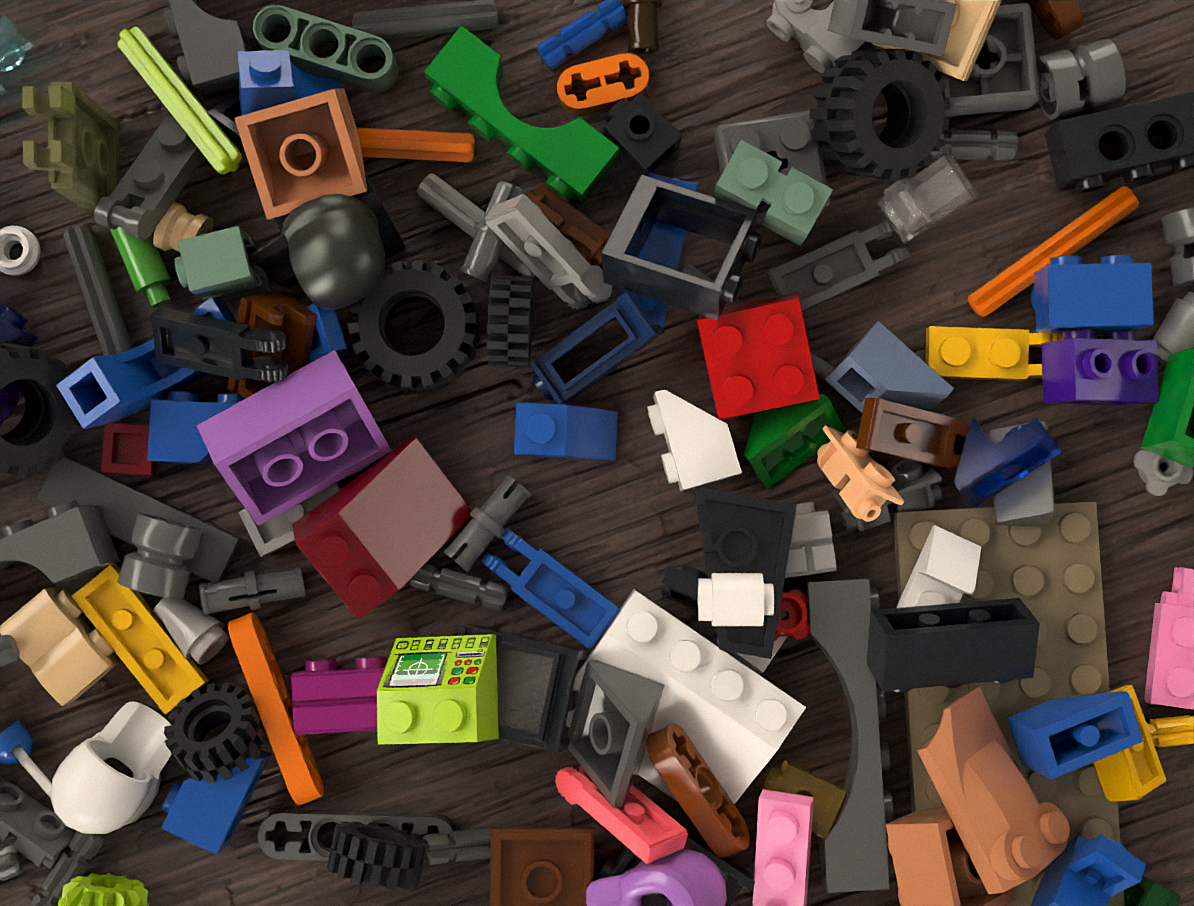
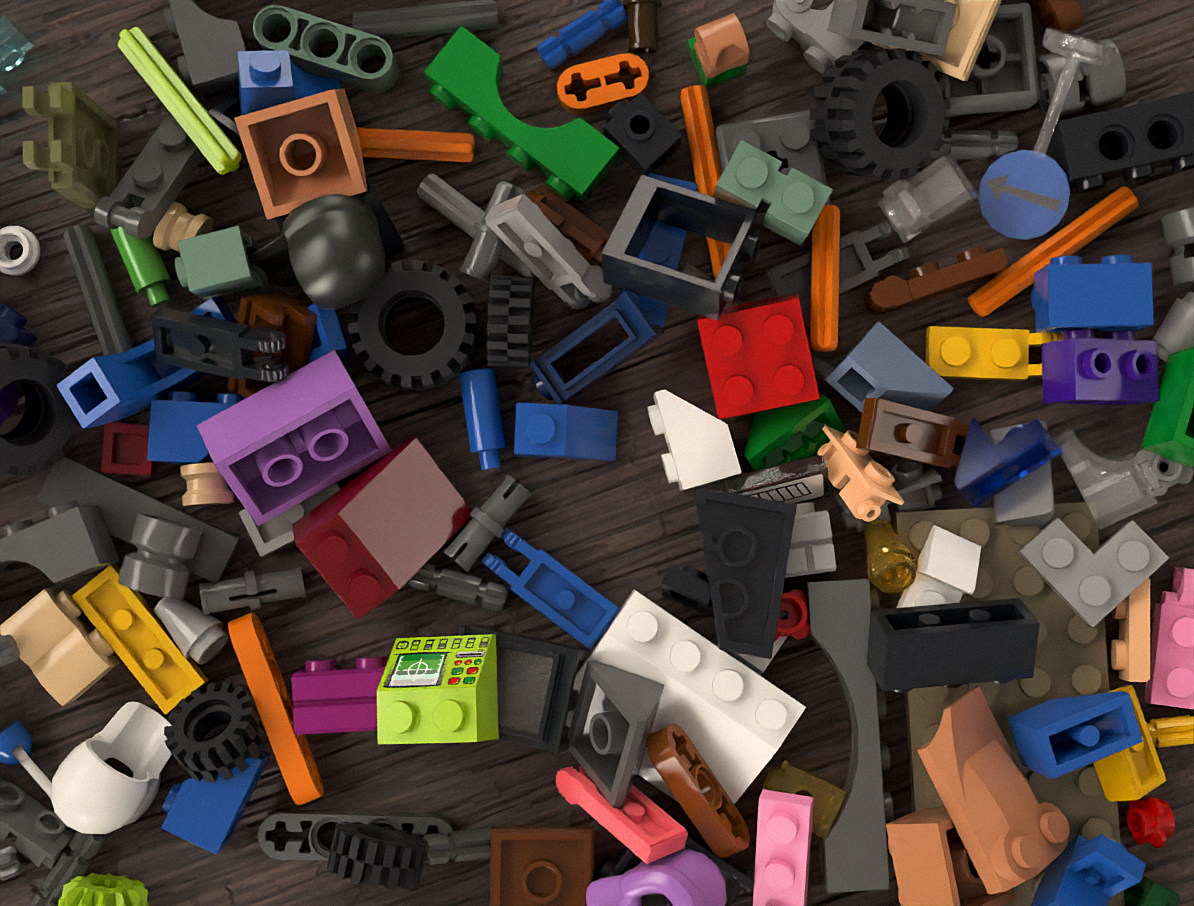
white brick [698,573,774,626] -> none
none -> tan wheel [180,462,234,507]
none -> blue cylinder [459,369,506,470]
none -> orange axle [680,85,732,279]
none -> nougat leg [686,13,749,89]
none -> clear smoke tile [724,455,829,504]
none -> orange axle [810,205,840,352]
none -> clear yellow cone [863,520,918,593]
none -> reddish brown hinge [864,245,1009,315]
none -> clear piece [978,27,1117,240]
none -> light grey plate [1017,517,1169,628]
none -> clear arch [1053,426,1162,530]
none -> light nougat hinge [1110,577,1150,682]
none -> red plate [1127,797,1175,848]

